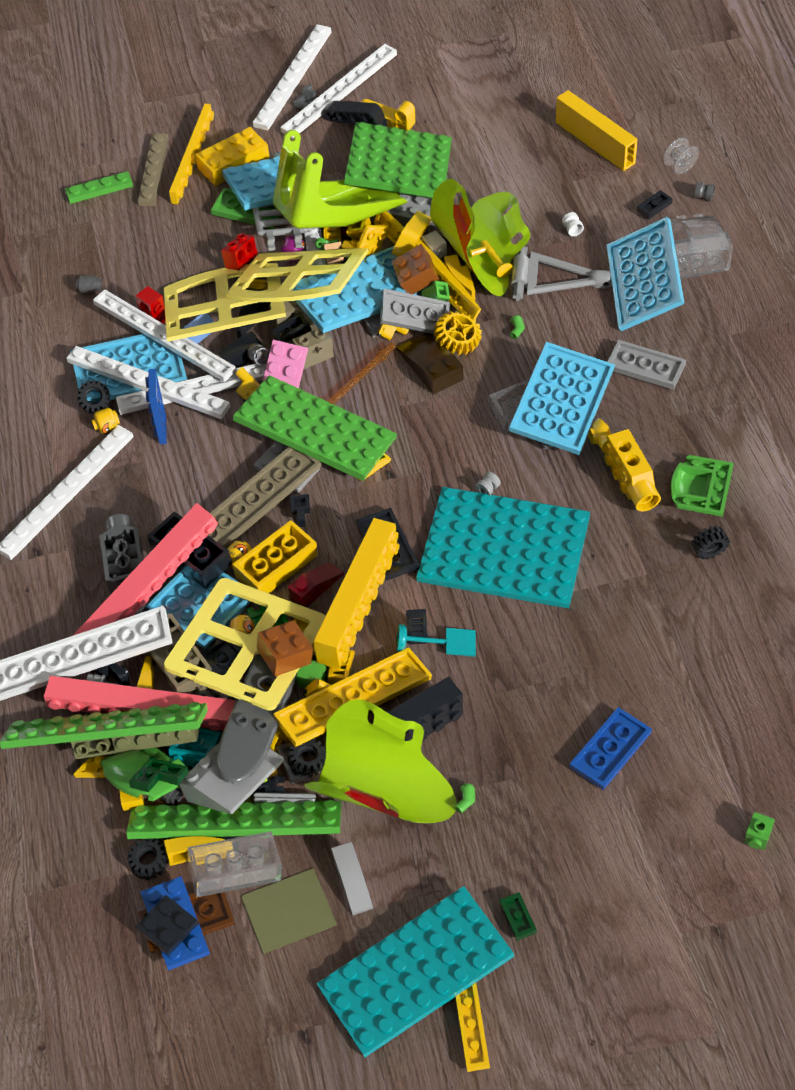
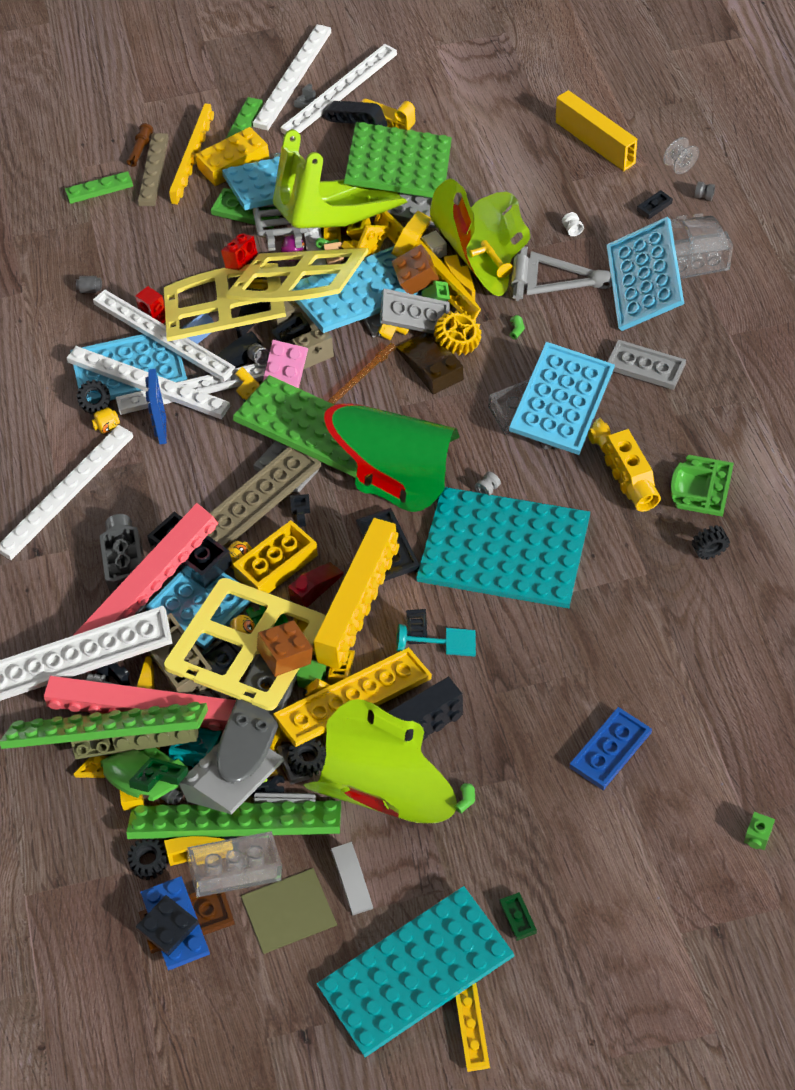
none -> reddish brown pin [127,123,153,167]
none -> bright green plate [226,97,263,138]
none -> green piece [324,403,460,512]

